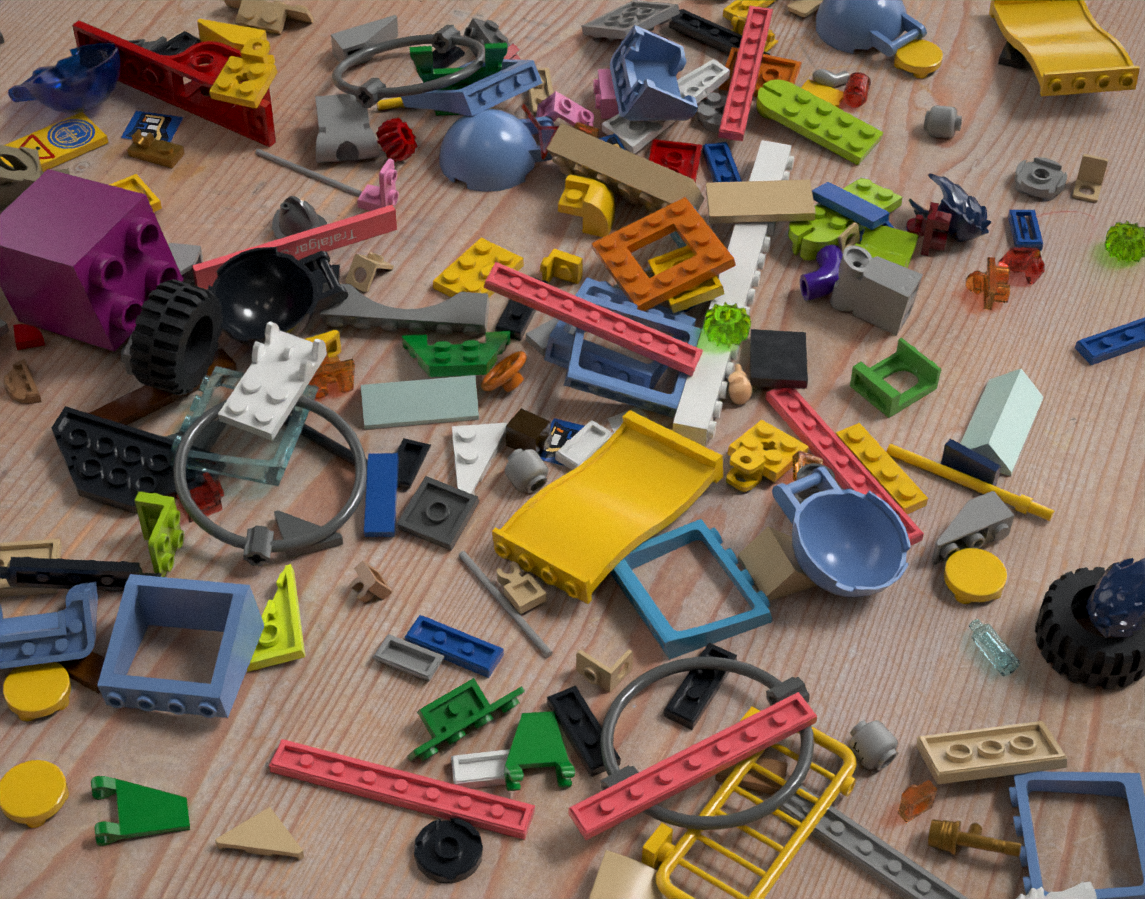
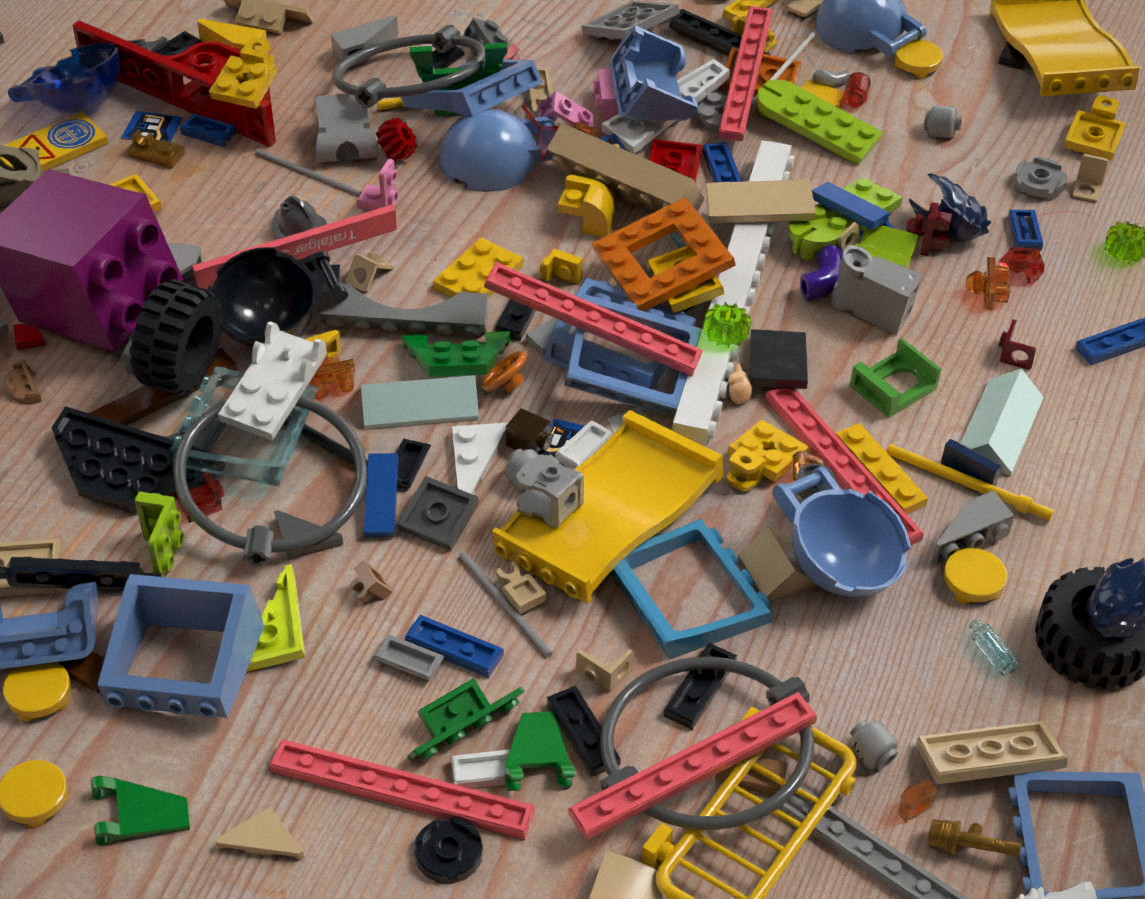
none -> blue tile [180,113,237,147]
none -> light grey piece [516,454,584,528]
none -> white piece [751,32,815,106]
none -> dark red bracket [998,319,1036,370]
none -> yellow plate [1063,95,1126,161]

